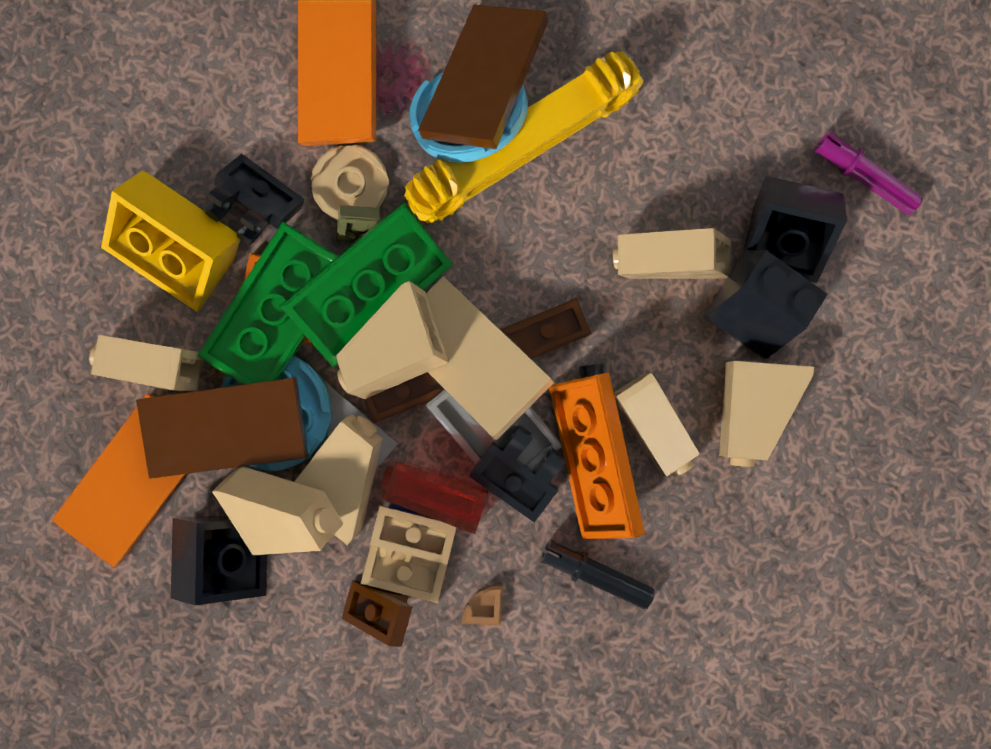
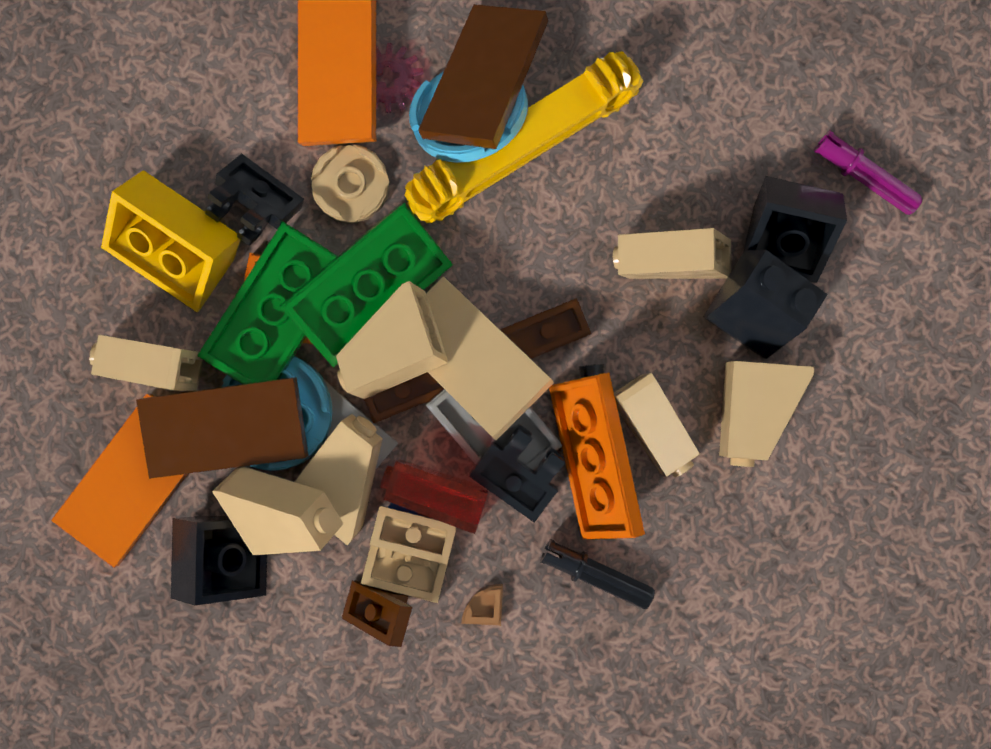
olive tile [336,205,380,241] -> none

